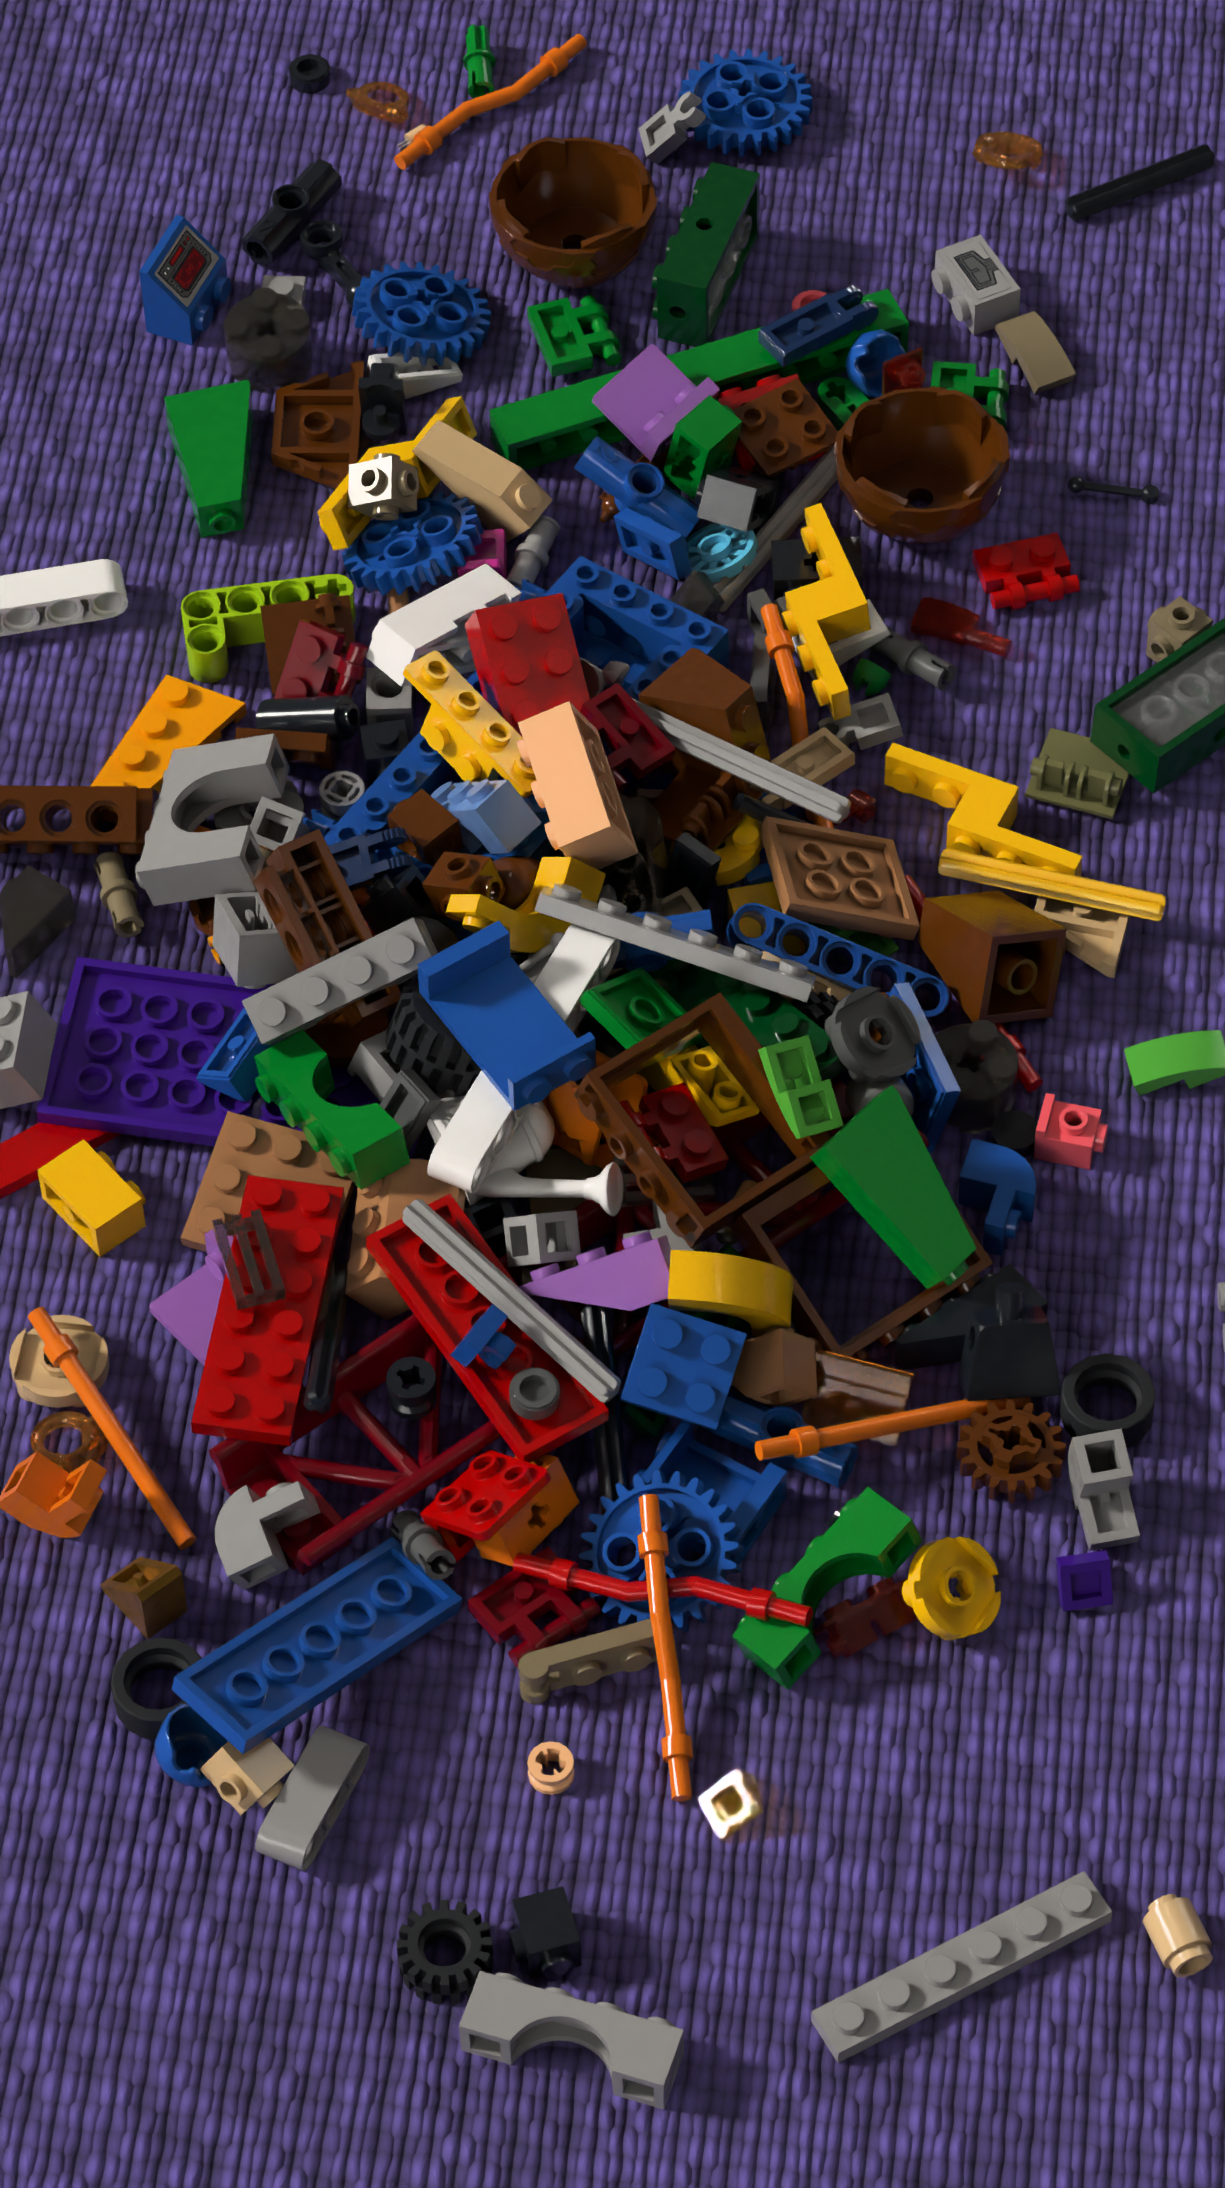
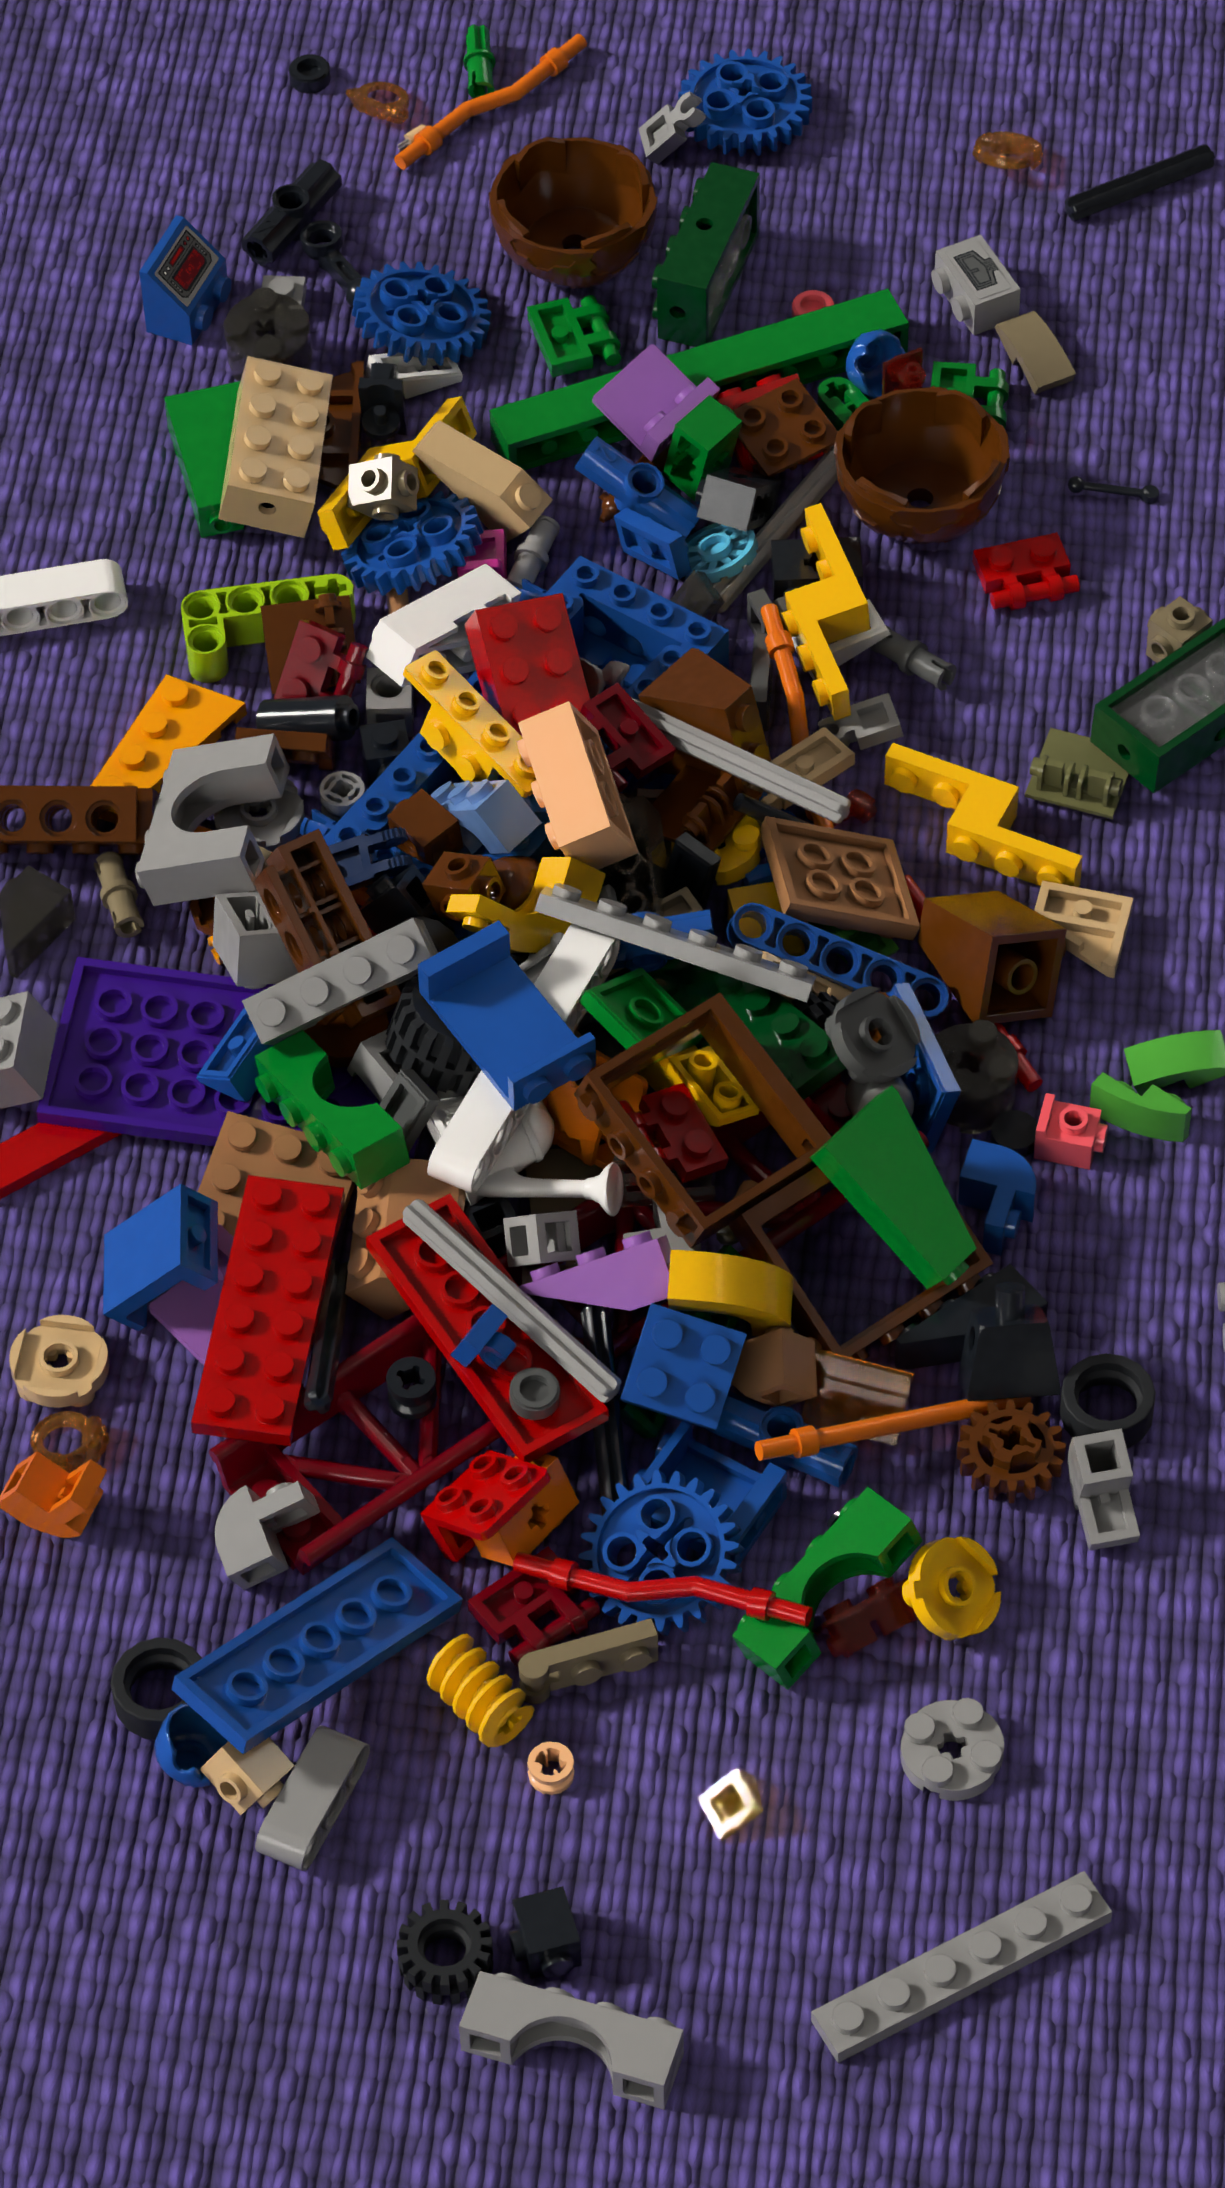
orange bar [28,1307,196,1550] -> none
yellow brick [37,1139,146,1257] -> none
pearl gold slope [100,1557,188,1639] -> none
clear smoke tile [212,1209,285,1310] -> none
light grey brick [249,796,310,852] -> none
dark grey pin [390,1510,456,1580] -> none
orange bar [637,1494,693,1802] -> none
dark blue hinge [758,285,880,367] -> none
bright green slope [758,1035,844,1139] -> none
green hinge [852,658,892,696] -> none
clear red piece [911,597,1012,657] -> none
yellow axle [938,848,1166,921] -> none
dark purple tile [1056,1550,1113,1612] -> none
tan brick [1143,1894,1213,1977] -> none
none -> blue panel [103,1184,218,1331]
none -> tan brick [218,356,333,538]
none -> yellow piece [426,1633,535,1747]
none -> light grey plate [900,1698,1004,1801]
none -> bright green slope [1089,1072,1192,1142]

